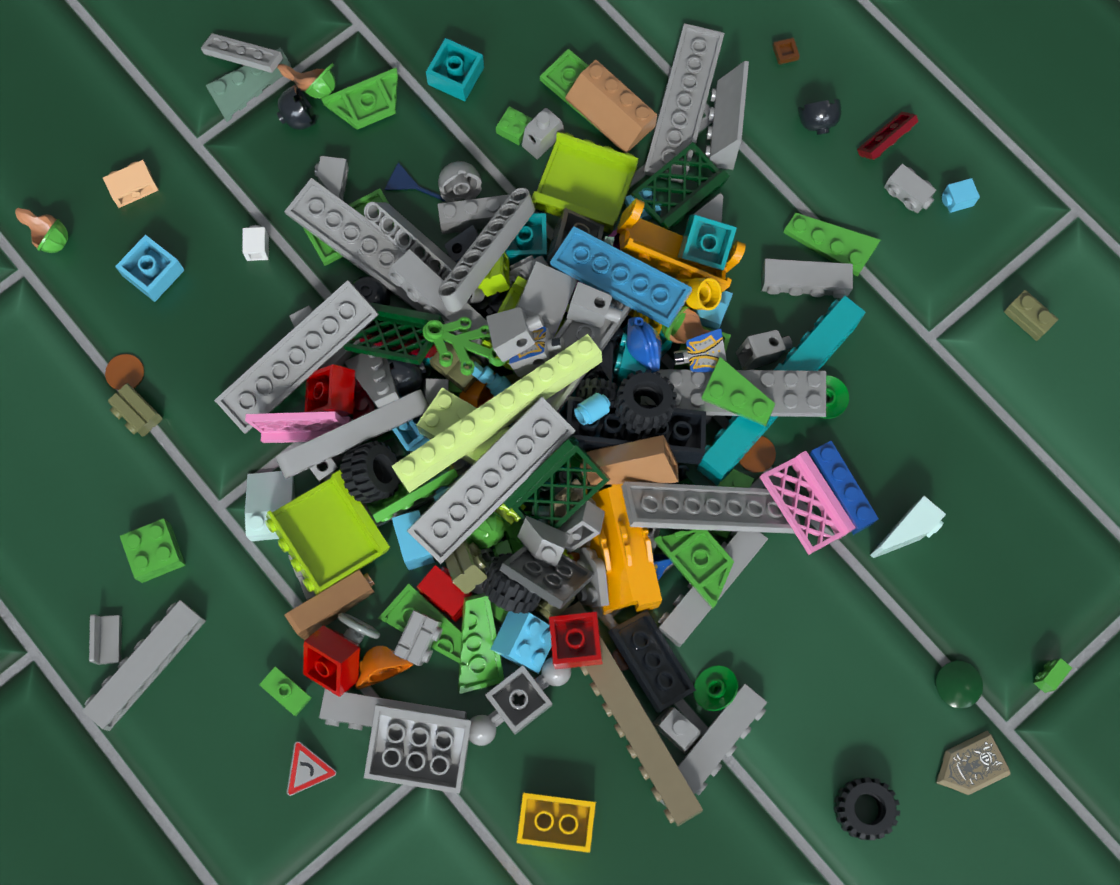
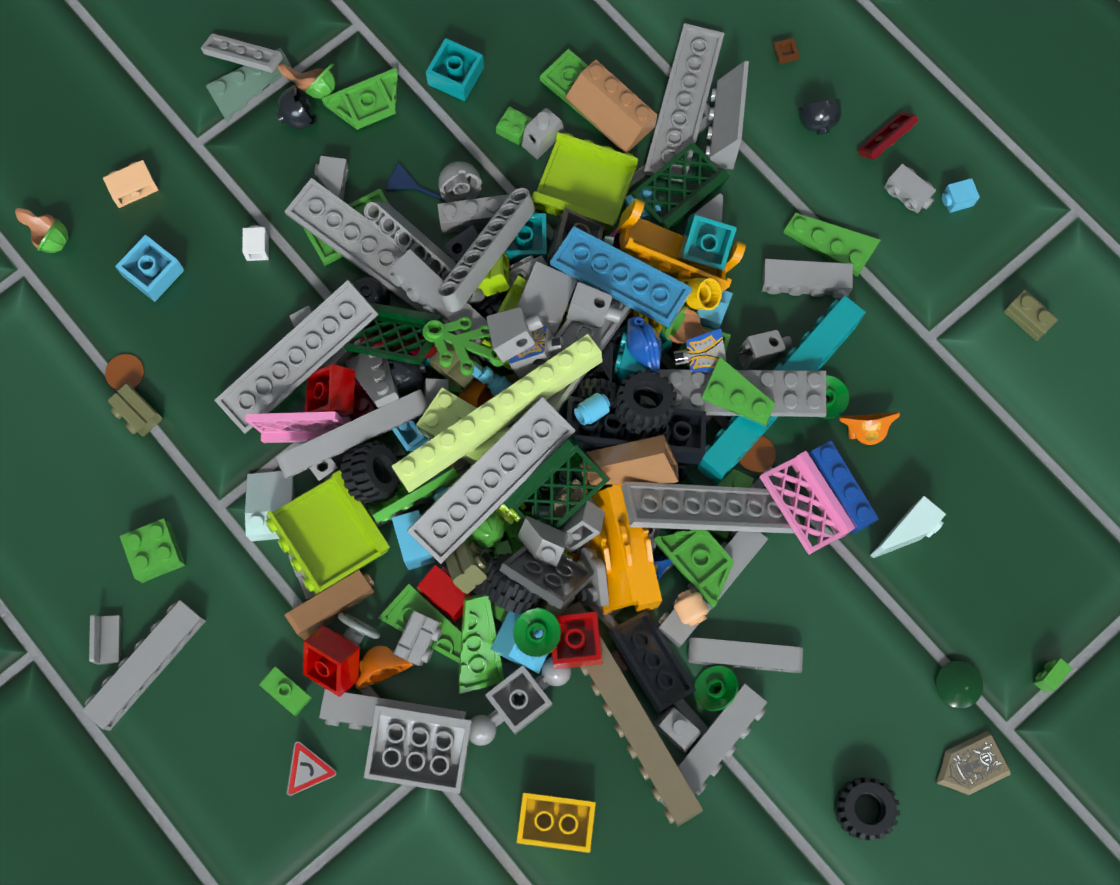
none -> green dish [513,608,561,657]
none -> light nougat head [674,590,709,627]
none -> light grey beam [688,638,803,673]
none -> orange hat [839,412,900,445]

